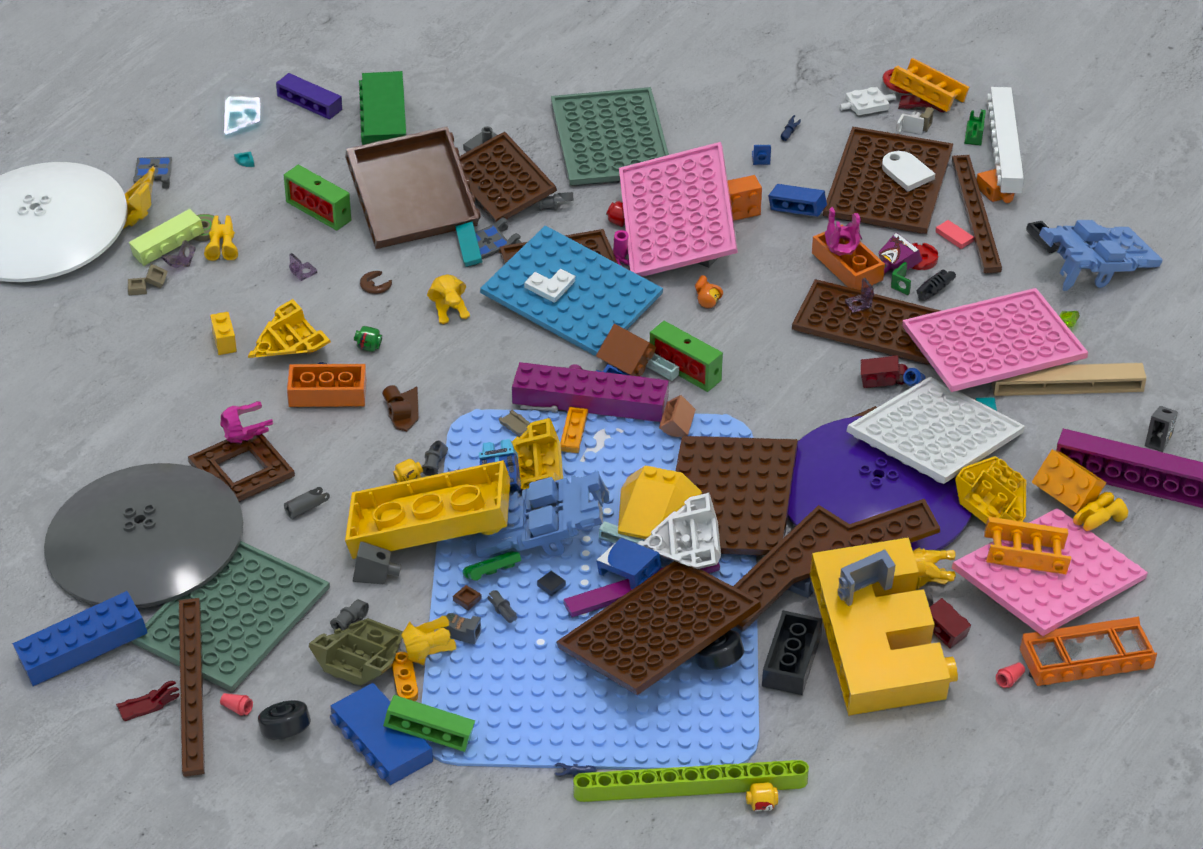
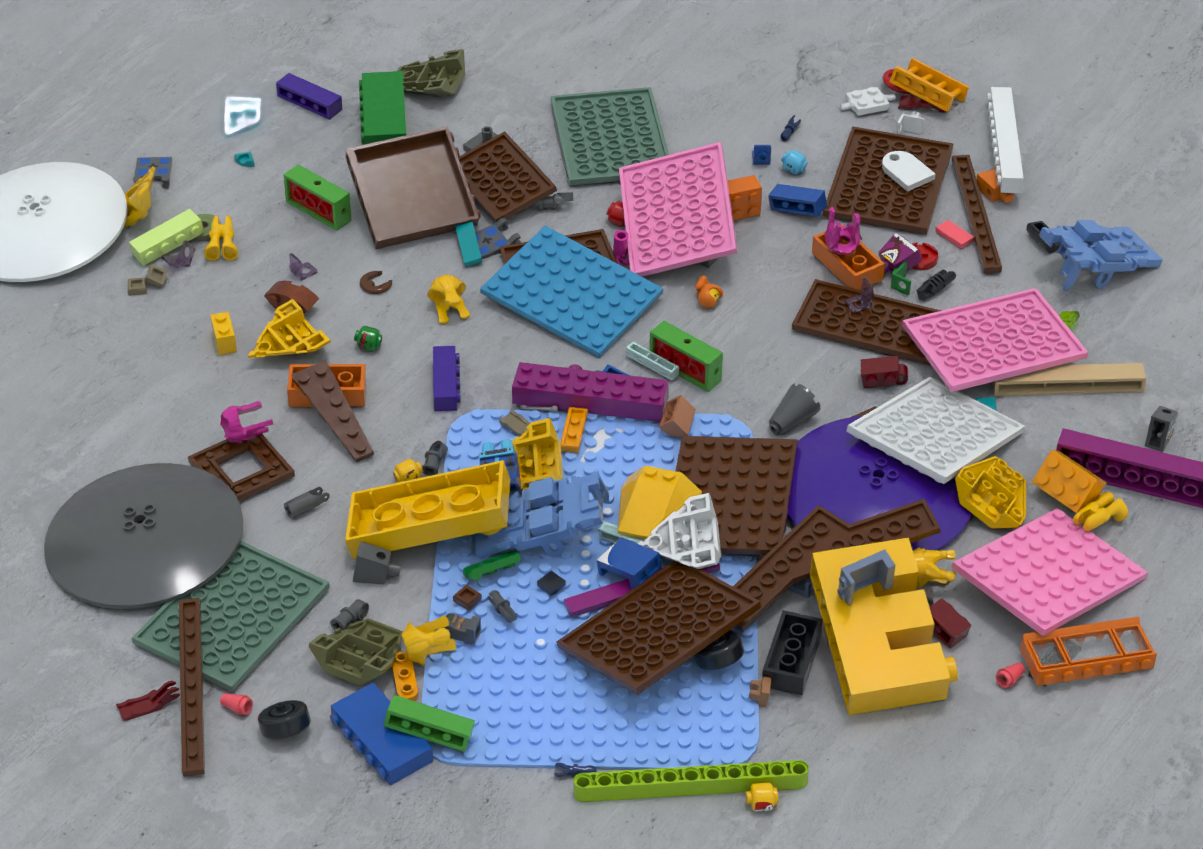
blue brick [12,591,148,686] -> none
reddish brown panel [382,385,419,432] -> none
white plate [524,269,576,303] -> none
dark orange brick [596,324,656,376] -> none
blue cone [903,368,926,387] -> none
dark tan plate [920,107,934,132] -> none
green hinge [964,109,986,146] -> none
light orange fence [984,517,1071,575] -> none
none -> copper brick [264,280,319,313]
none -> reddish brown wing [291,360,374,462]
none -> olive wedge [397,49,465,96]
none -> dark purple brick [433,346,461,411]
none -> medium nougat tile [748,676,771,707]
none -> dark grey cone [769,383,821,434]
none -> medium azure head [781,149,808,175]

